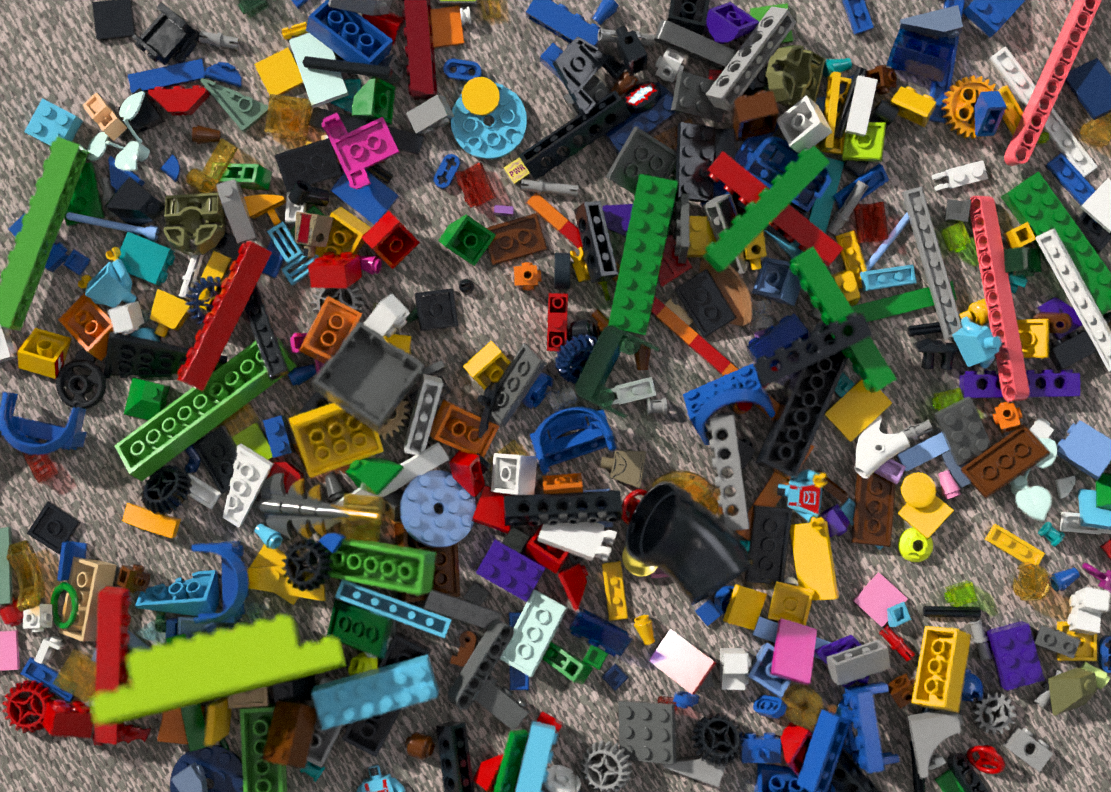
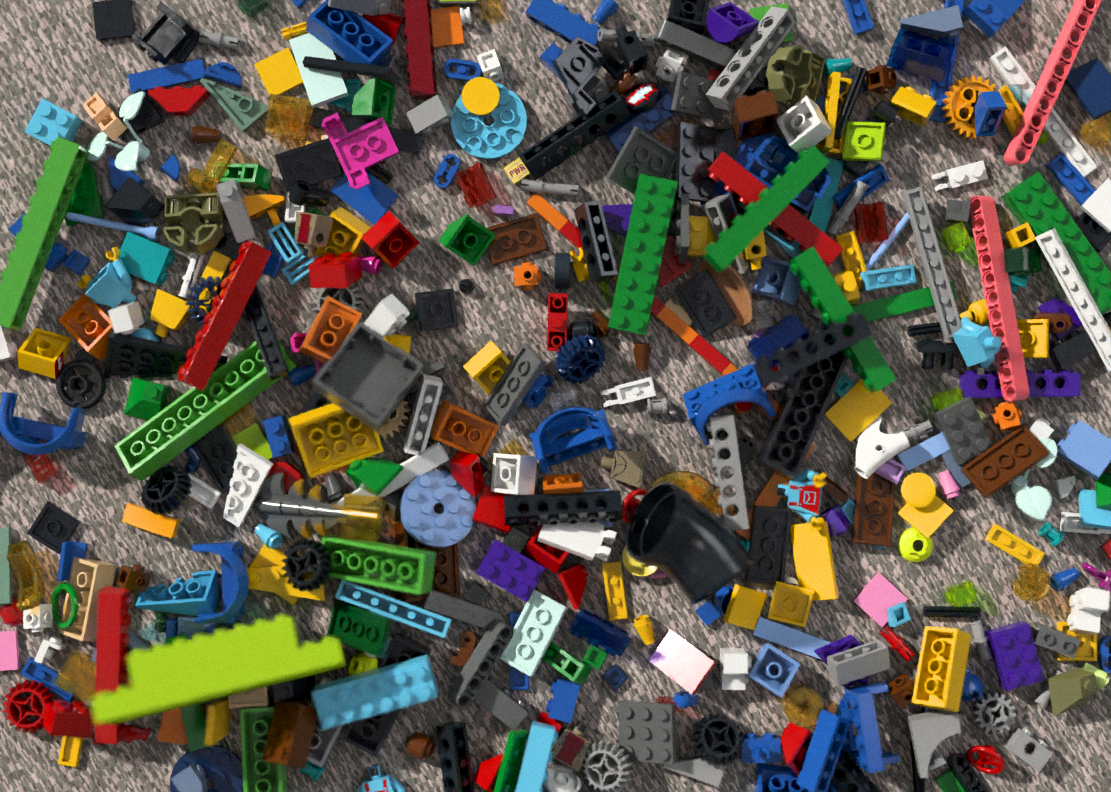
blue tile [319,533,345,553] -> none
black piece [477,382,499,438] -> none
clear green windscreen [575,325,661,419] -> none
blue plate [753,695,786,718] -> none
dark pink tile [771,618,817,685] -> none
white tile [845,75,877,137] -> none
none -> yellow tile [58,737,84,768]
none -> white bracket [477,49,504,82]
none -> blue brick [546,677,580,723]
none -> torso [550,720,590,772]
none -> clear light blue tile [1001,84,1023,105]

